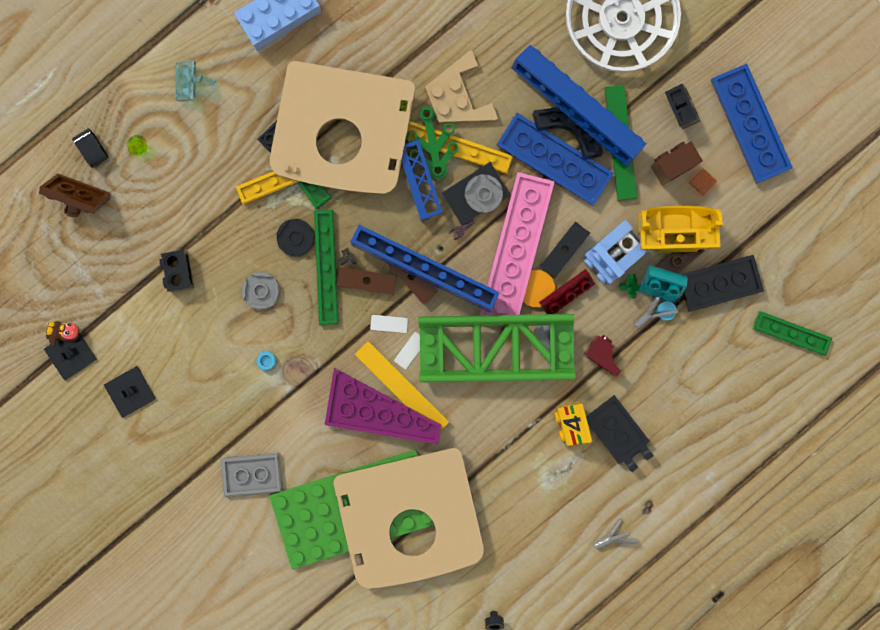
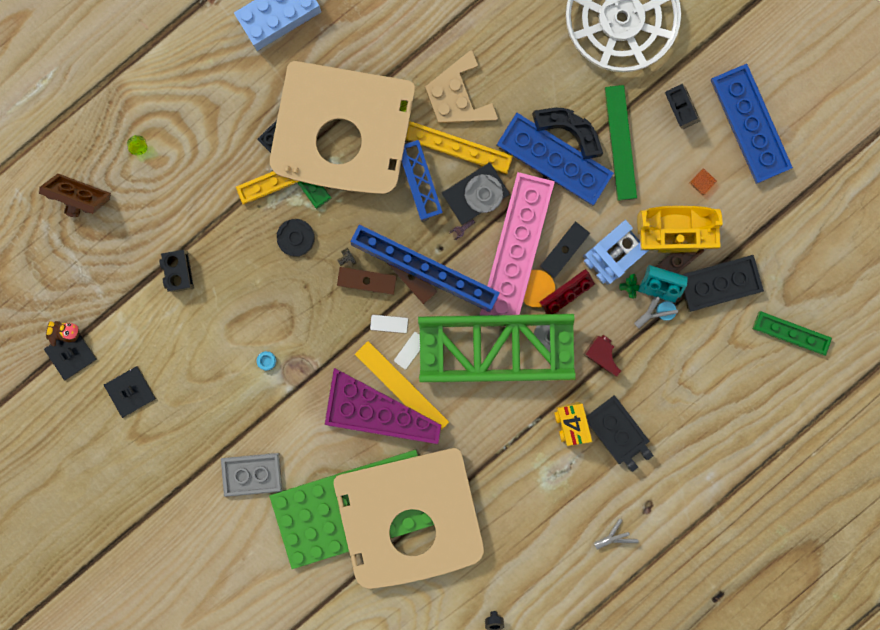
black beam [72,128,109,168] -> none
clear light blue plate [176,60,216,102] -> none
light grey tile [241,272,280,310] -> none
green tile [314,210,339,325] -> none
green plant [406,106,459,180] -> none
blue brick [512,45,647,167] -> none
reddish brown brick [651,141,703,186] -> none

